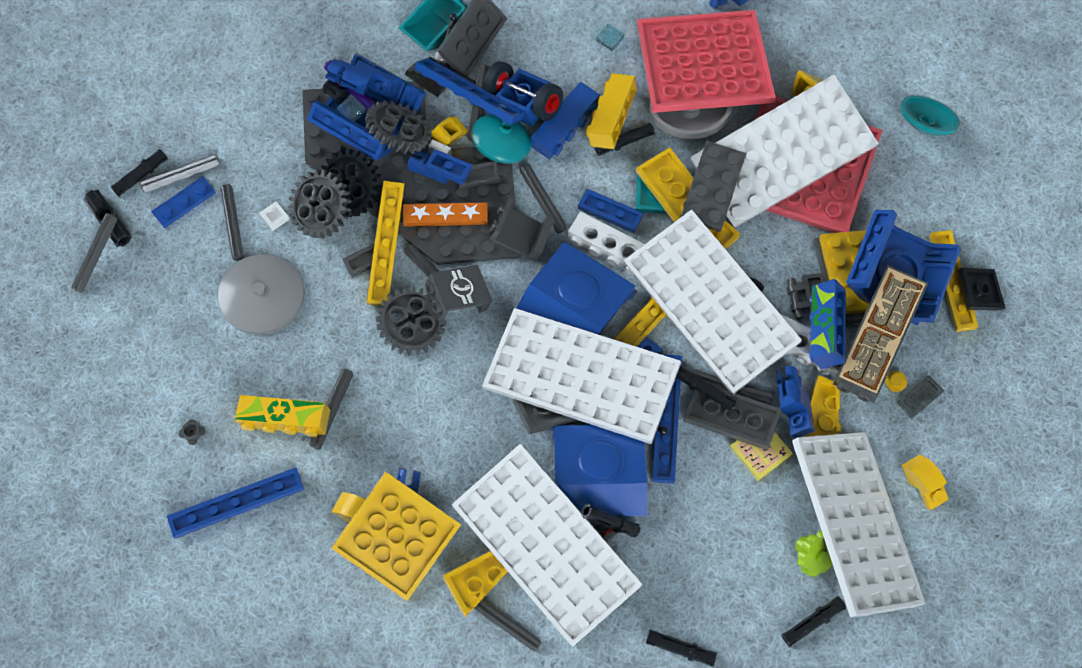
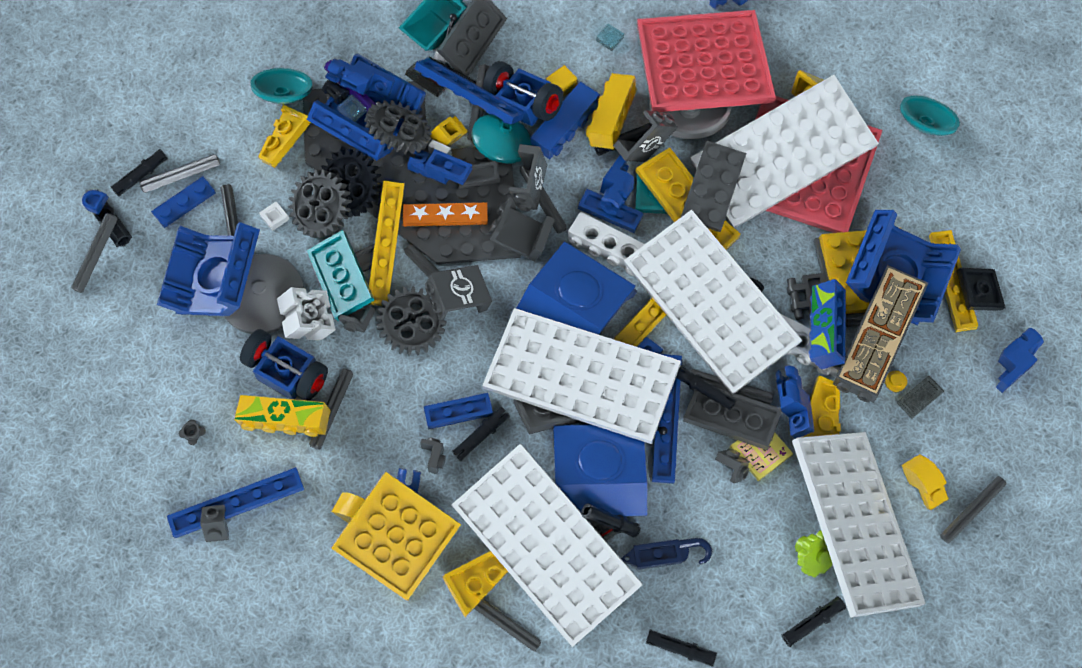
none -> blue tile [82,190,109,215]
none -> blue panel [157,222,260,316]
none -> dark grey bracket [200,505,229,542]
none -> brick [240,329,328,401]
none -> teal dish [251,68,312,104]
none -> yellow wing [258,104,311,168]
none -> white brick [277,287,335,341]
none -> plate [306,230,375,321]
none -> dark grey bracket [338,305,375,332]
none -> dark grey bracket [420,437,446,474]
none -> blue plate [423,393,493,430]
none -> black pin [452,407,510,461]
none -> dark grey panel [509,144,547,211]
none -> yellow brick [546,65,577,98]
none -> blue plate [600,155,634,215]
none -> dark grey panel [613,110,678,162]
none -> dark blue plate [621,538,712,570]
none -> dark grey bracket [715,448,750,483]
none -> dark grey axle [940,476,1007,544]
none -> blue plate [996,328,1044,393]

